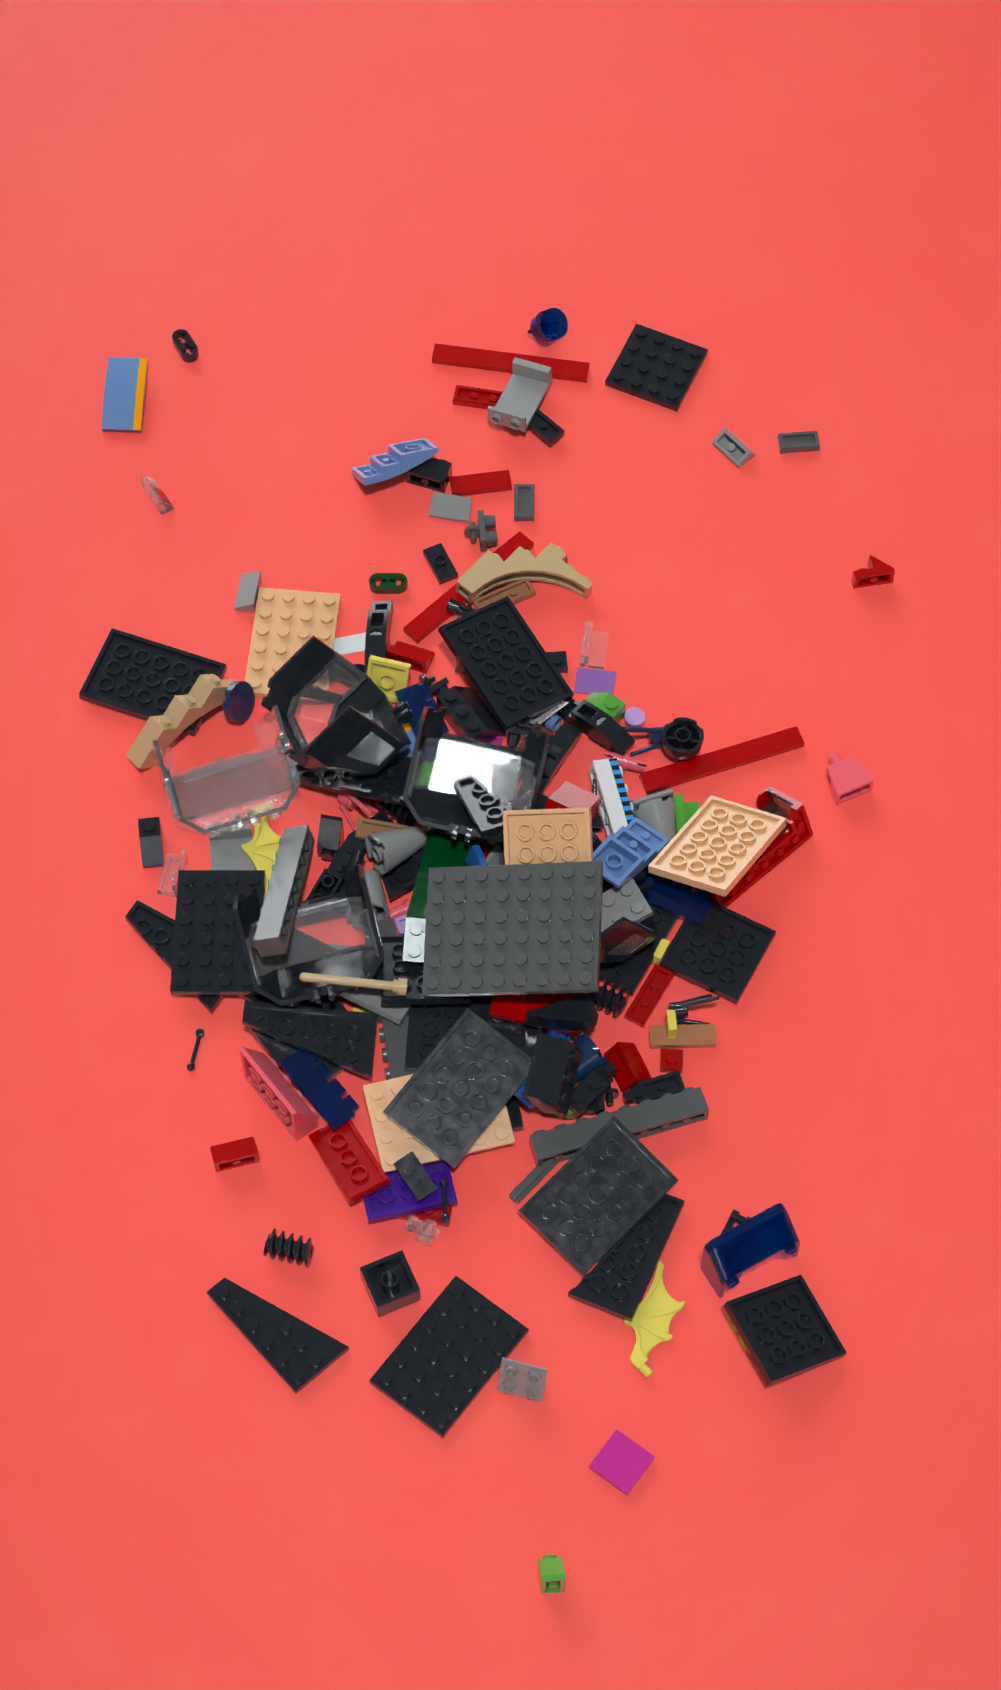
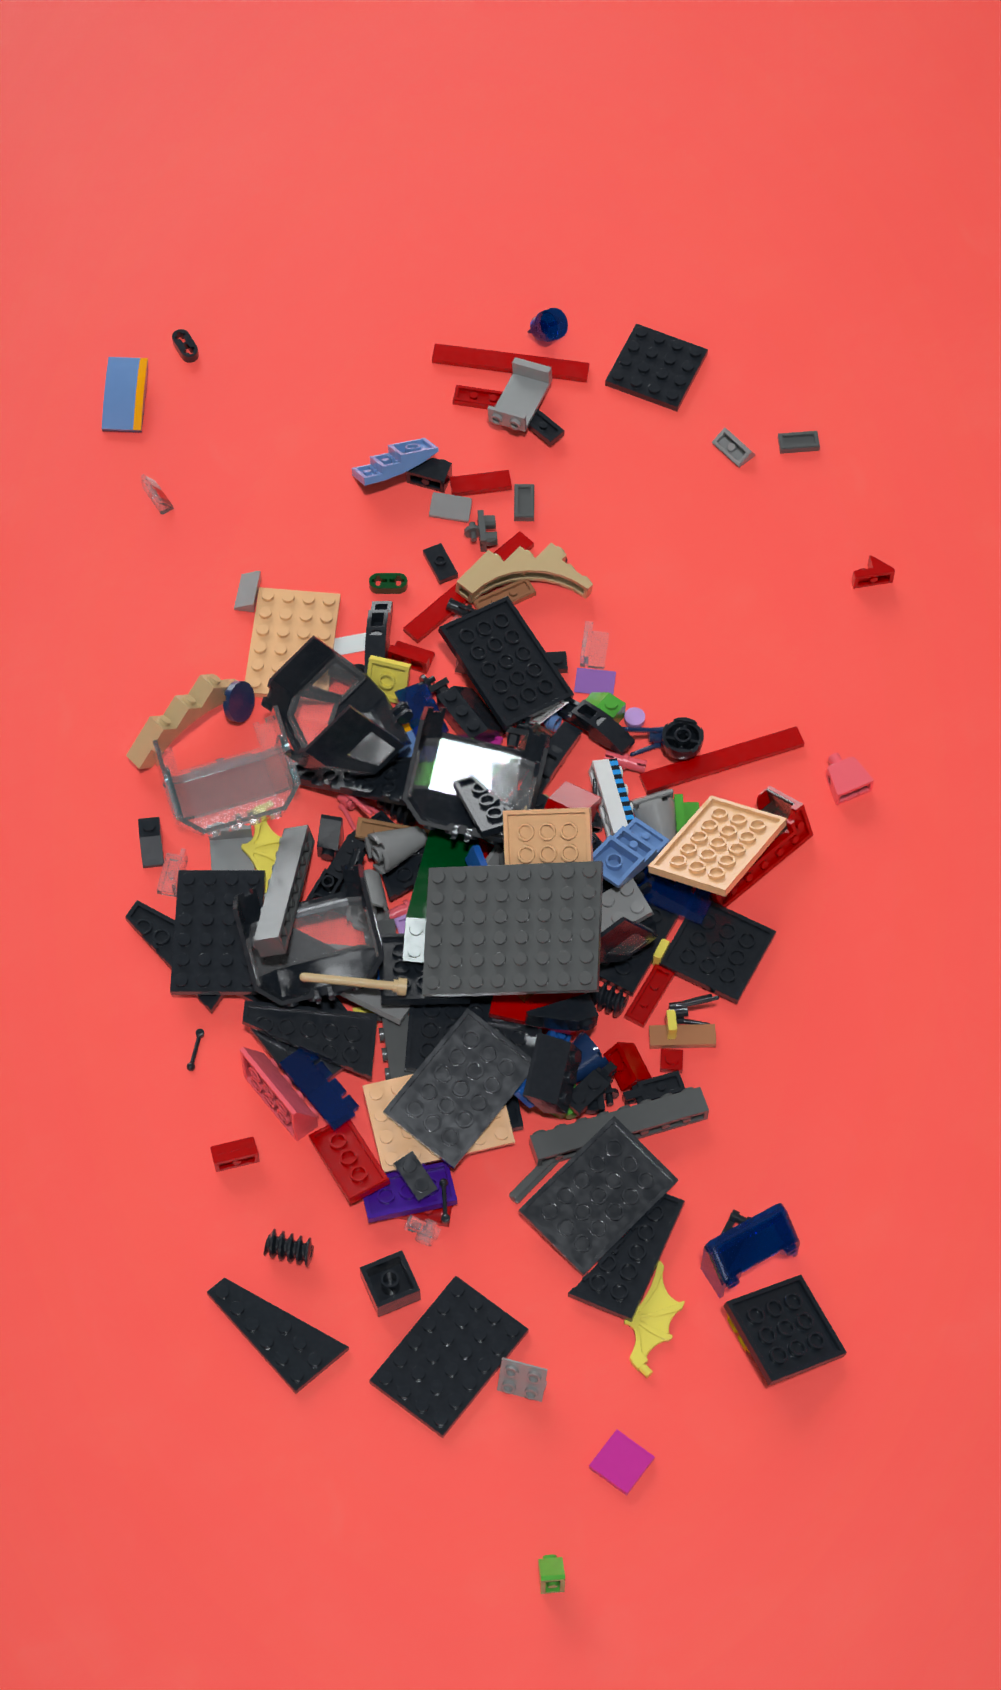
black plate [79,628,227,736] -> none

